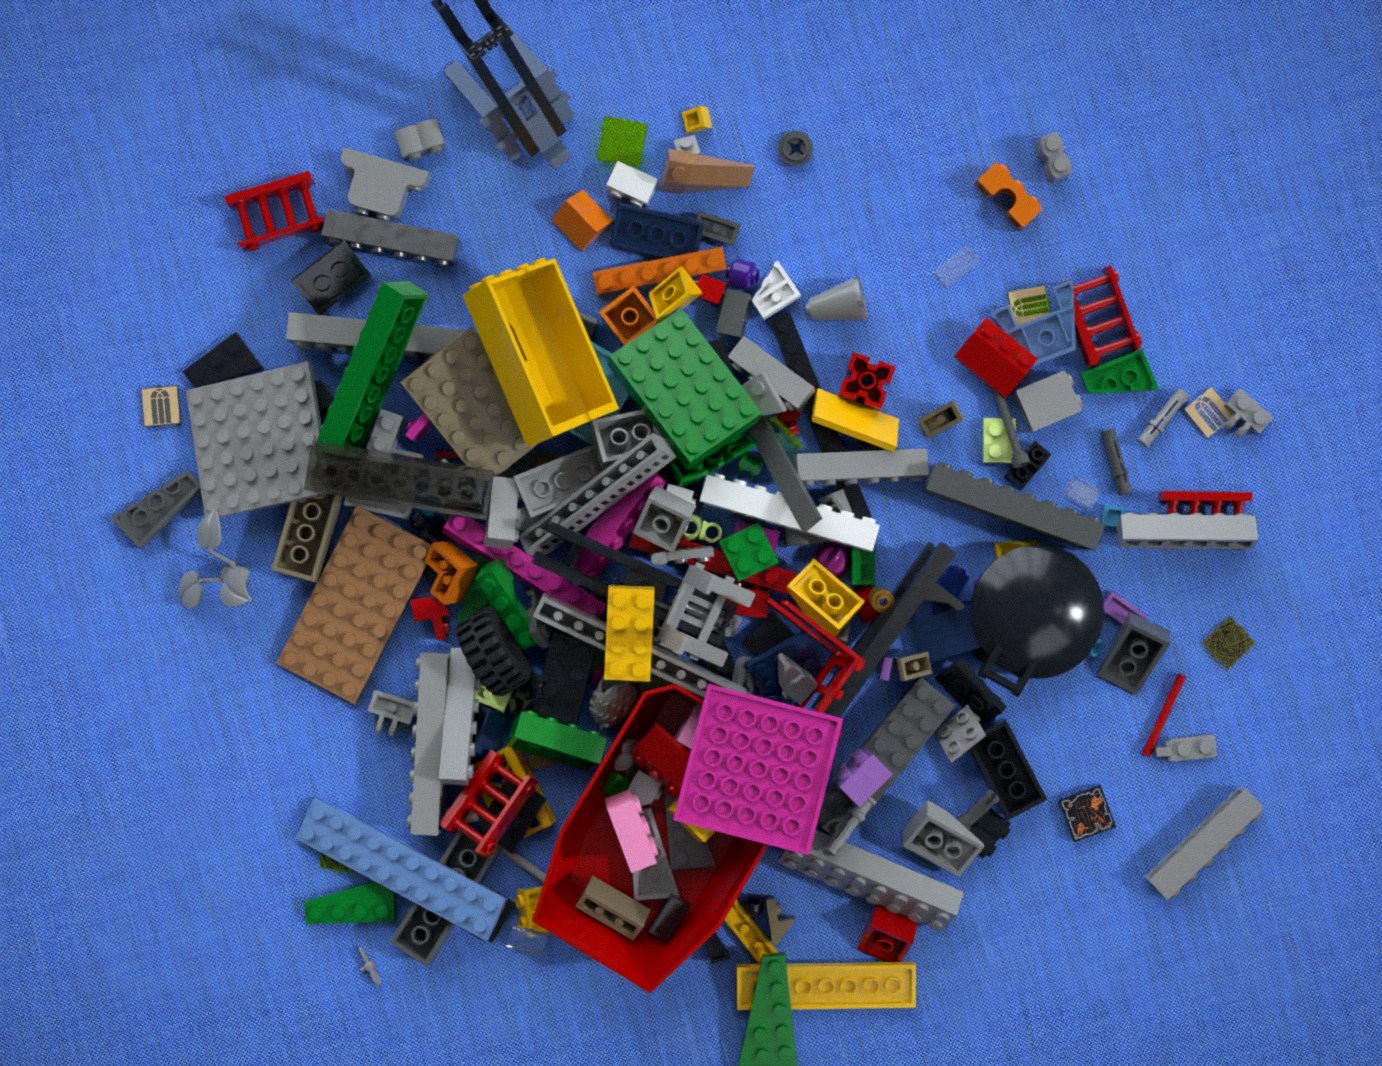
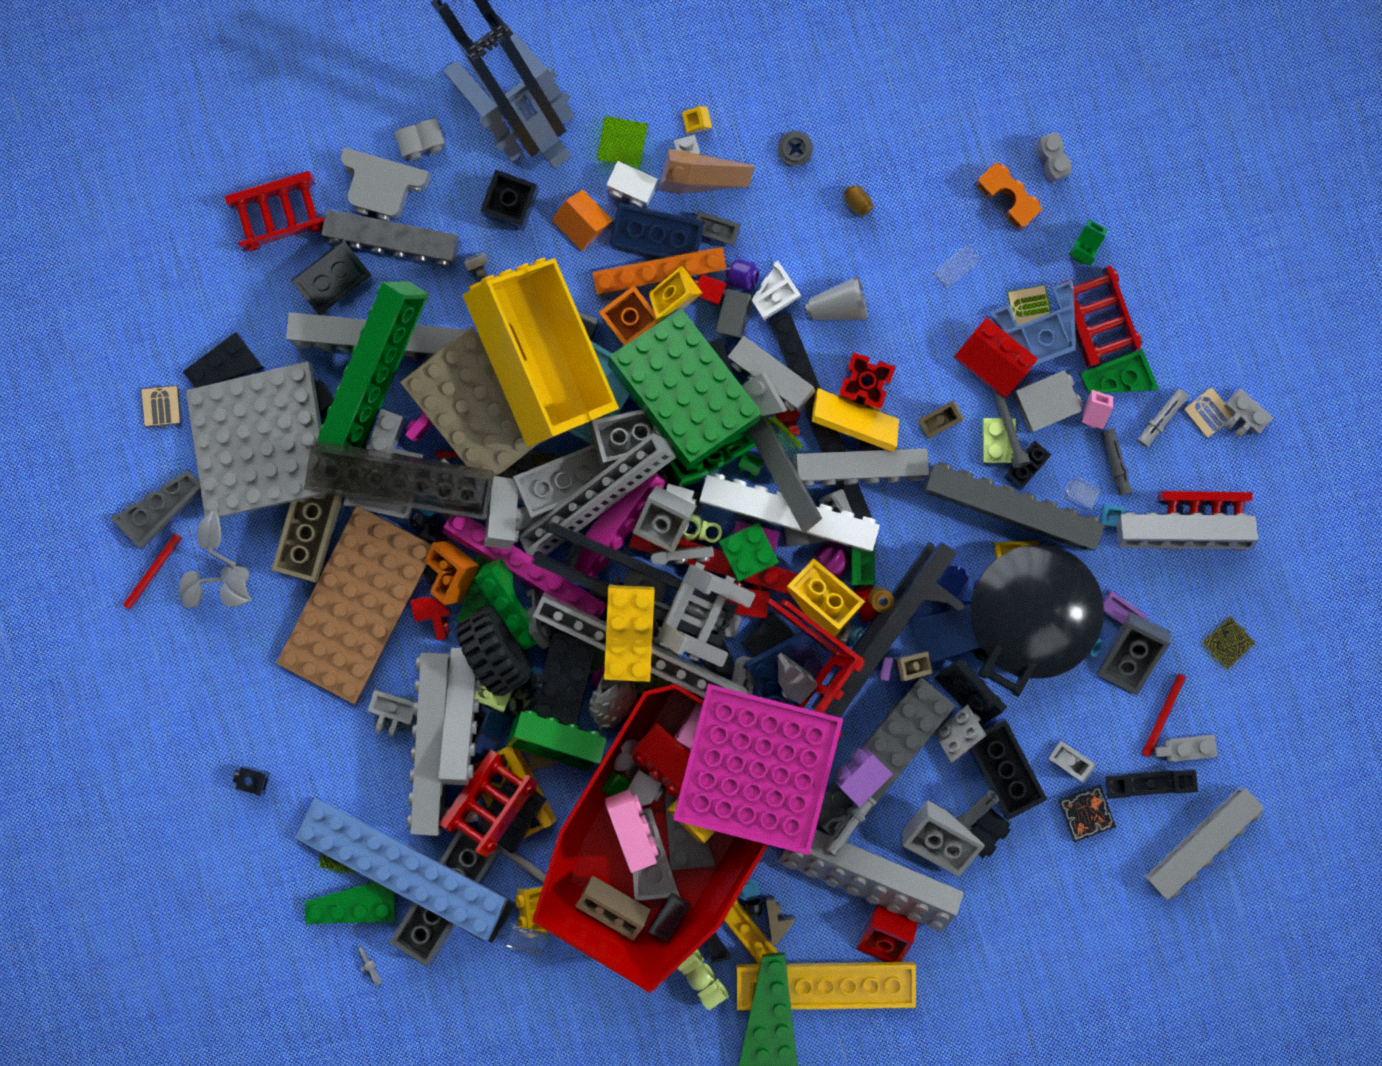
none -> red bar [123,533,182,610]
none -> black brick [233,766,270,796]
none -> light grey tile [464,251,489,278]
none -> black brick [480,169,539,231]
none -> yellowish green piece [678,949,729,1010]
none -> dark azure plate [739,878,760,901]
none -> pearl gold brick [843,184,875,218]
none -> dark azure plate [847,625,864,647]
none -> light grey slope [1048,741,1097,783]
none -> green brick [1069,219,1108,265]
none -> bright pink brick [1082,390,1113,429]
none -> black slope [1105,769,1198,799]

